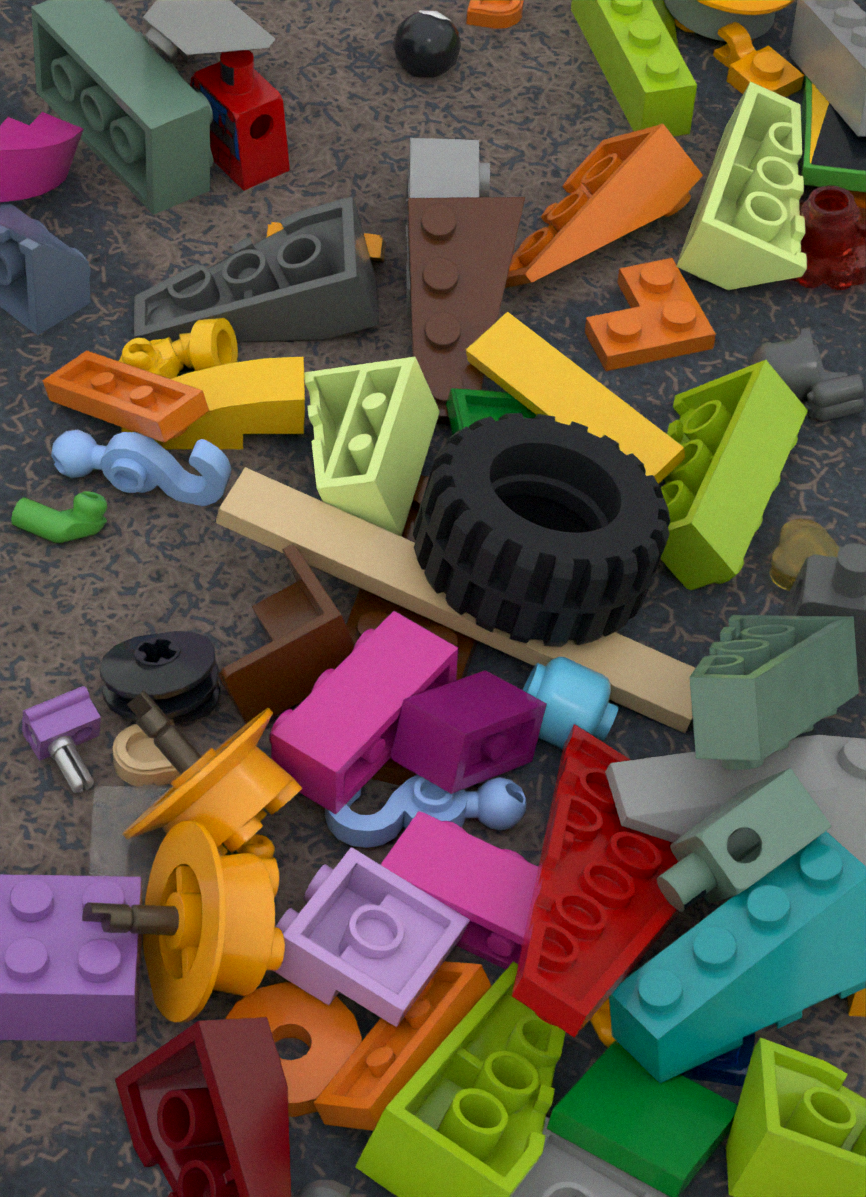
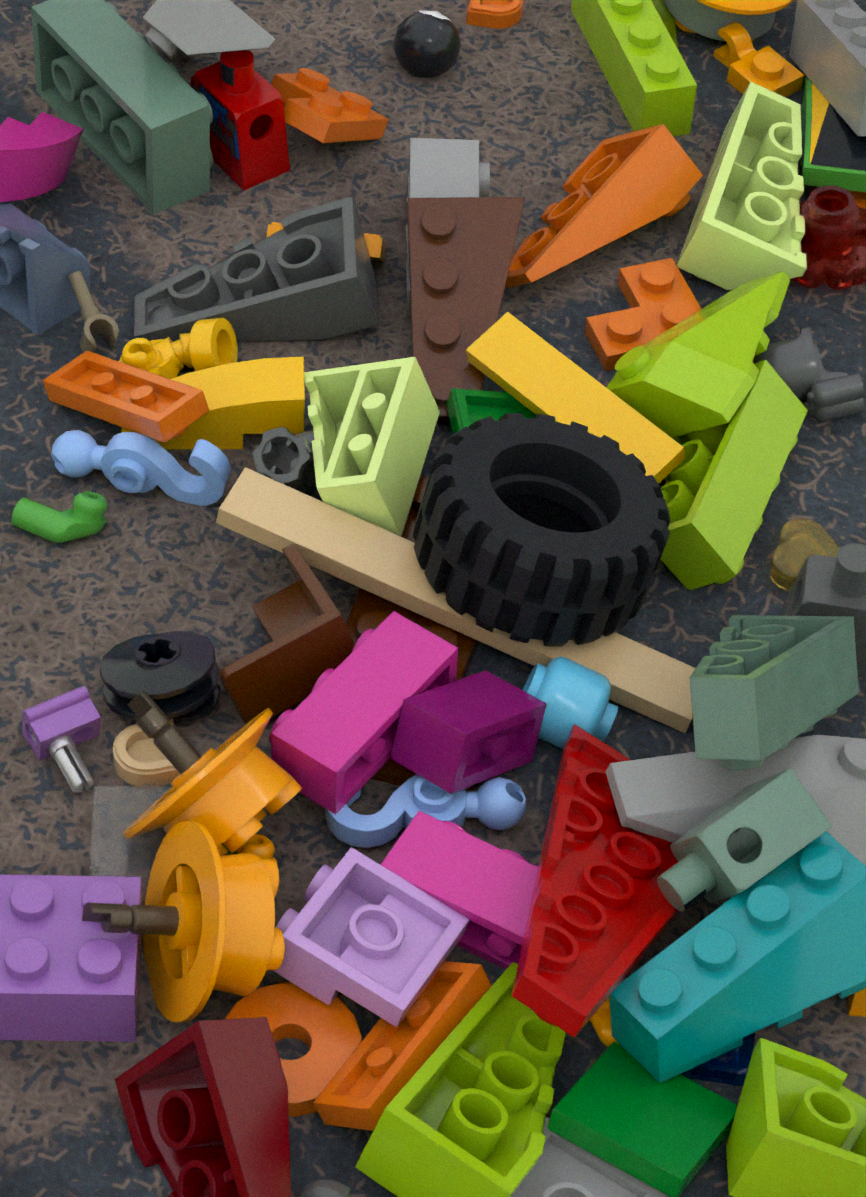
none -> dark tan hand [68,271,119,353]
none -> dark grey piece [252,427,316,490]
none -> orange plate [271,68,389,143]
none -> lime wedge [606,271,790,438]

